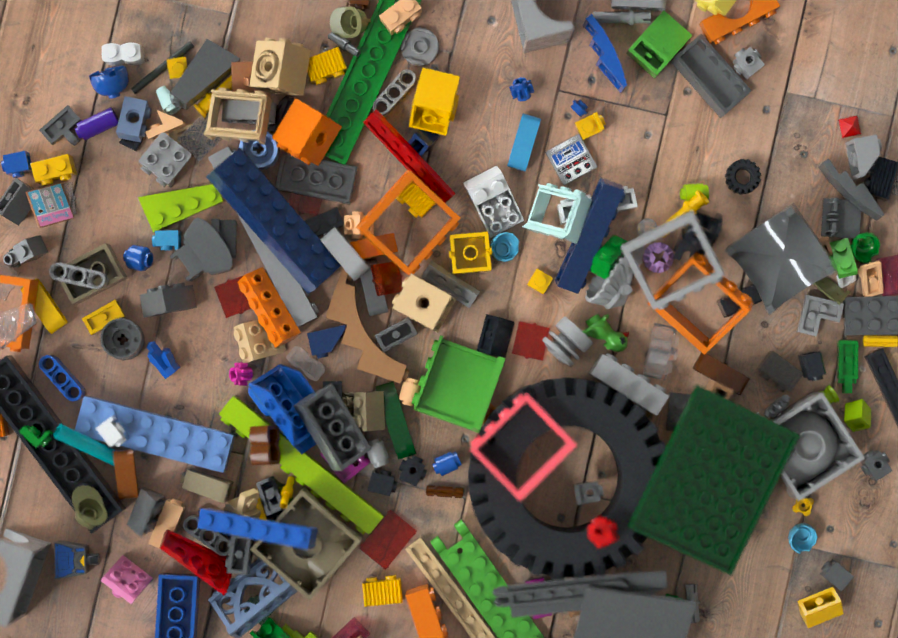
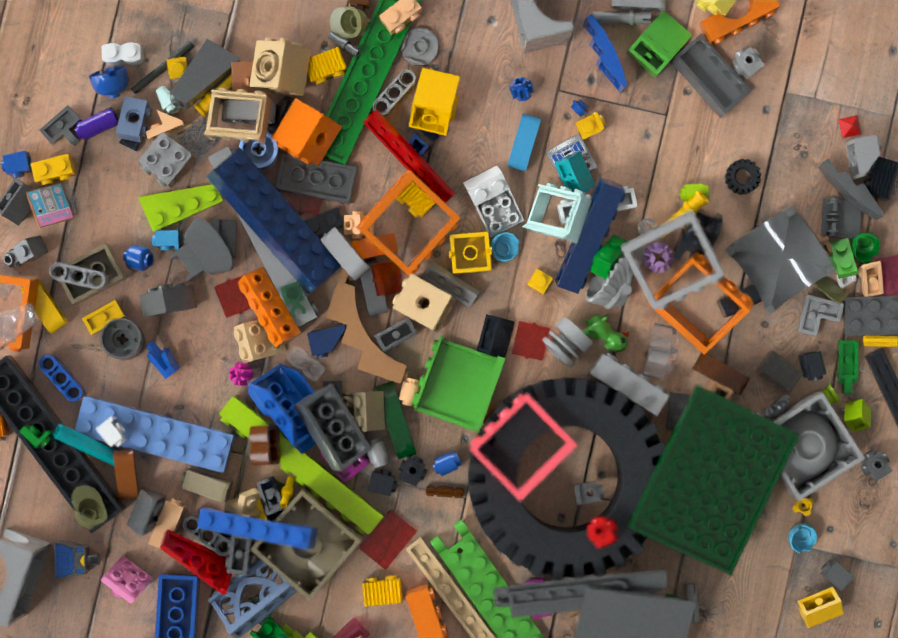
none -> clear green plate [280,281,306,318]
none -> teal hinge [555,151,596,193]

